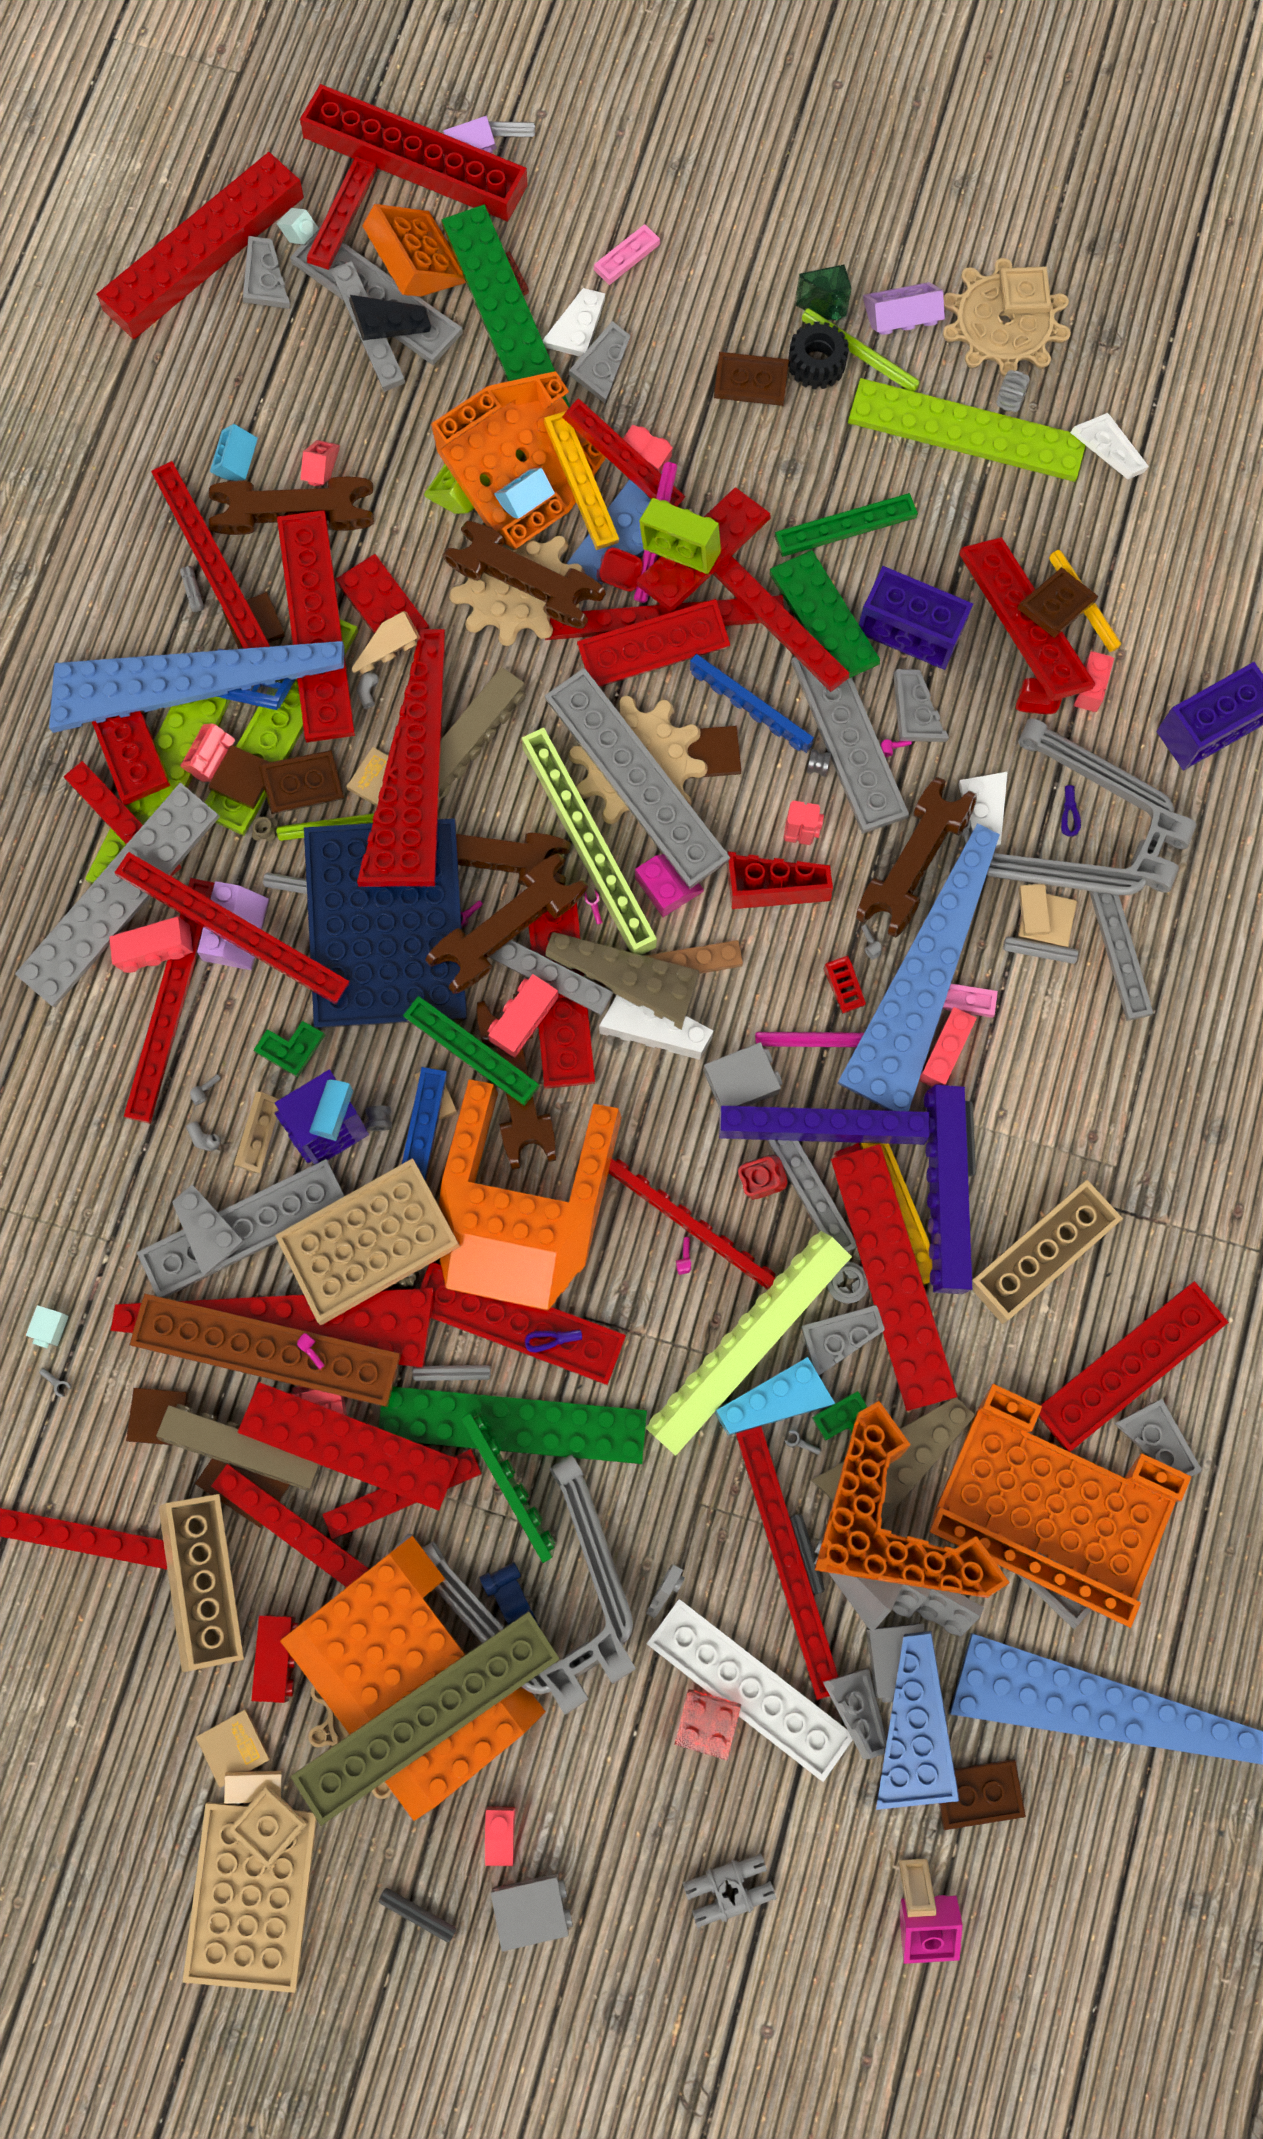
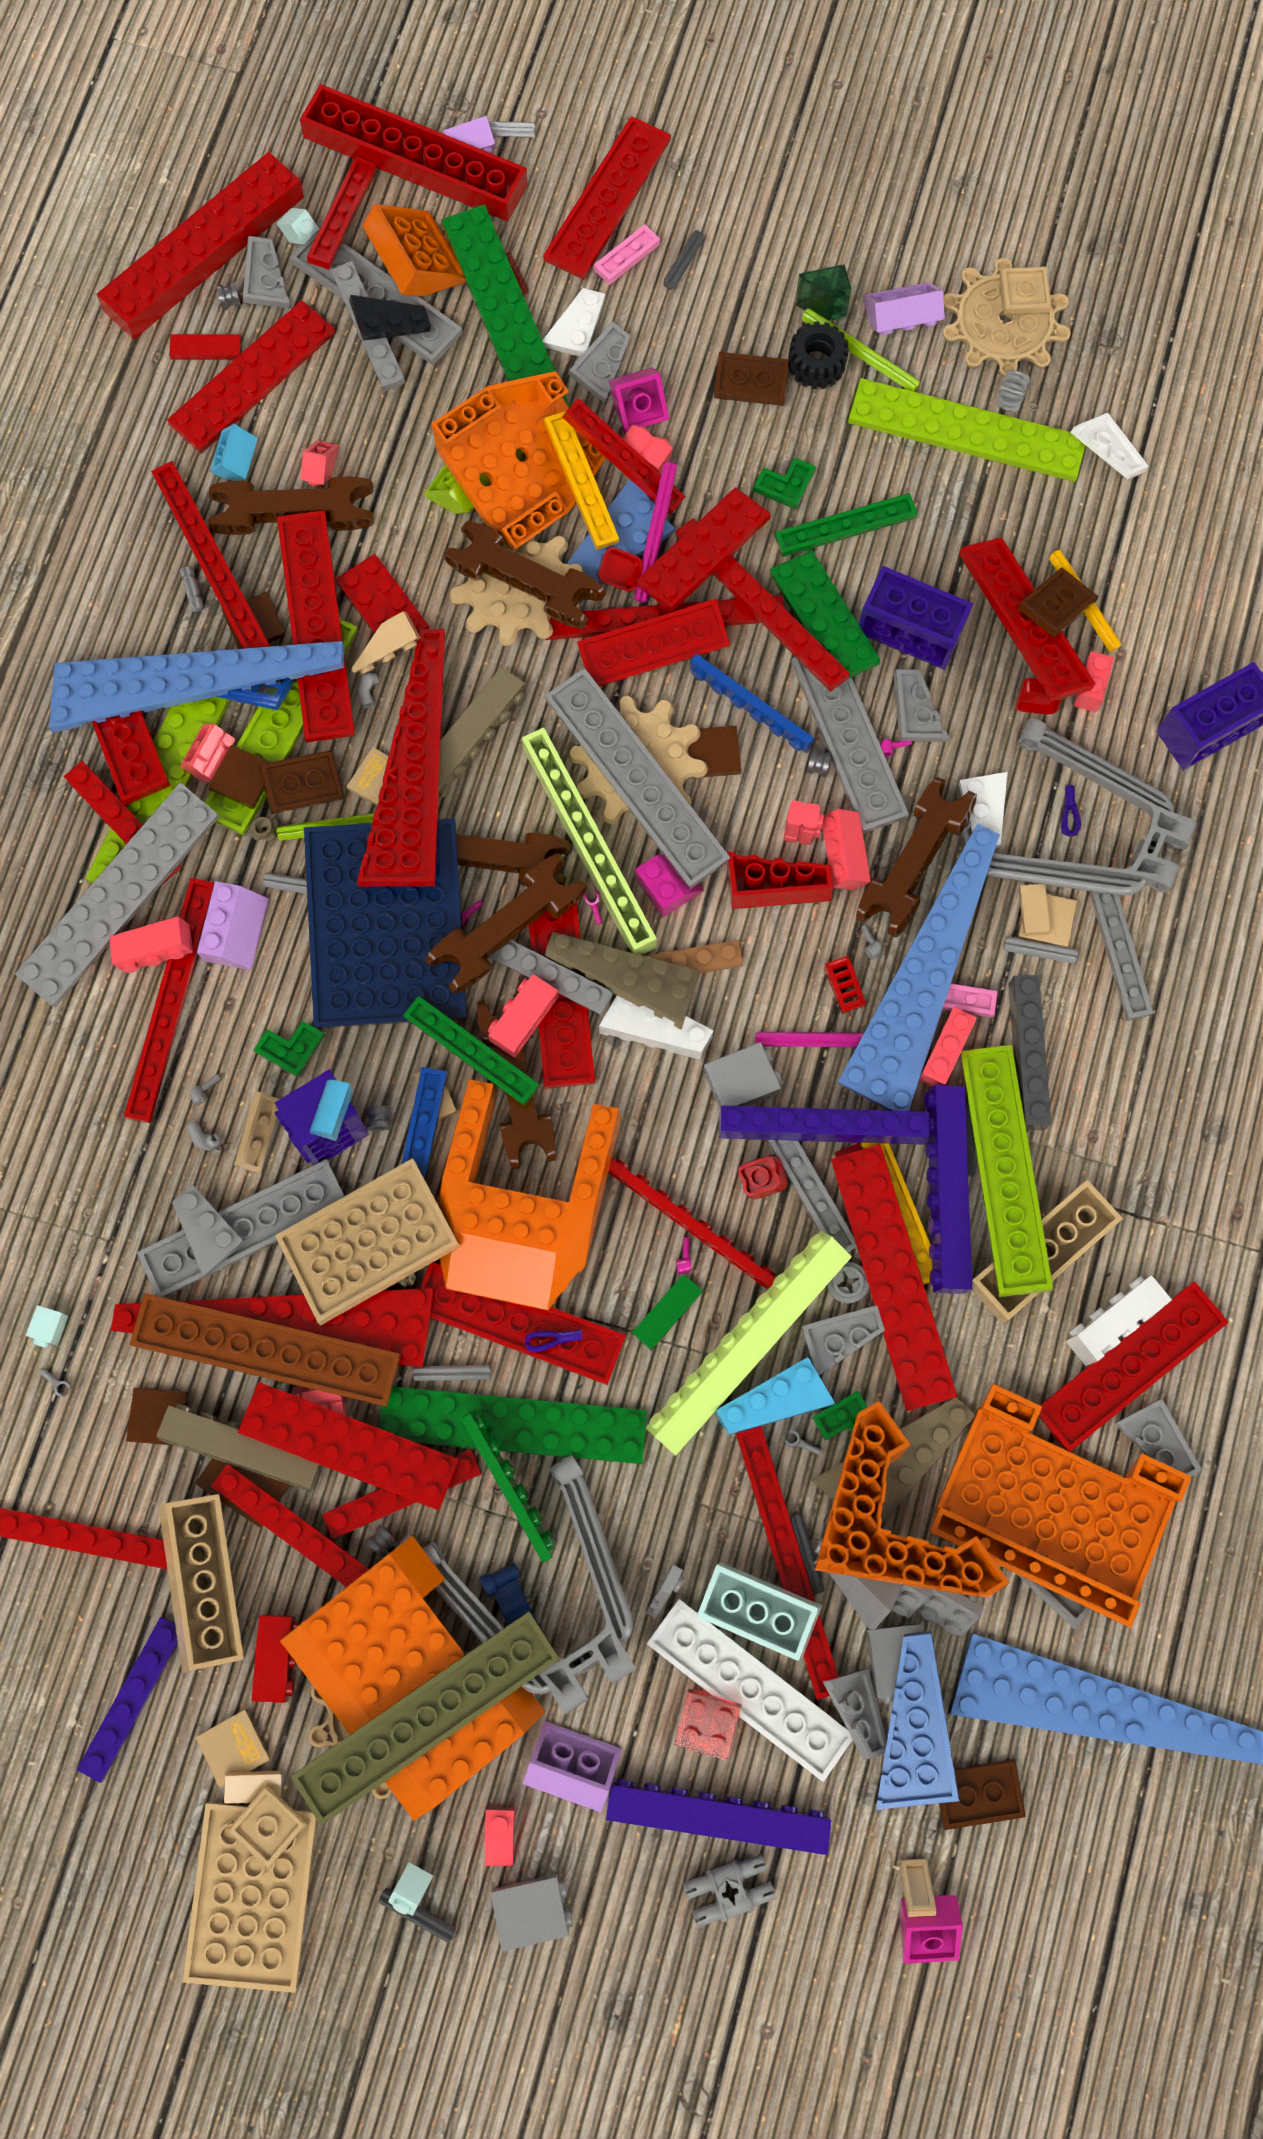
red plate [114,852,349,1004] -> none
dark pink hand [297,1333,325,1370] -> none
brick [494,468,555,519] -> none
lime brick [639,498,721,574] -> none
none -> dark purple plate [77,1617,178,1783]
none -> red plate [167,300,335,454]
none -> red tile [169,334,242,360]
none -> flat silver wheel [216,281,241,310]
none -> flat silver wheel [365,1524,400,1558]
none -> light aqua brick [388,1862,433,1916]
none -> lavender slope [523,1721,622,1812]
none -> red plate [543,116,671,280]
none -> dark purple brick [606,1779,832,1855]
none -> dark pink slope [608,367,669,433]
none -> green tile [632,1274,703,1350]
none -> dark grey axle [663,230,705,290]
none -> light aqua brick [697,1563,822,1661]
none -> green plate [753,458,816,510]
none -> coral brick [822,809,871,891]
none -> lime plate [960,1045,1053,1297]
none -> dark grey brick [1008,975,1052,1131]
none -> white wedge [1066,1275,1172,1366]

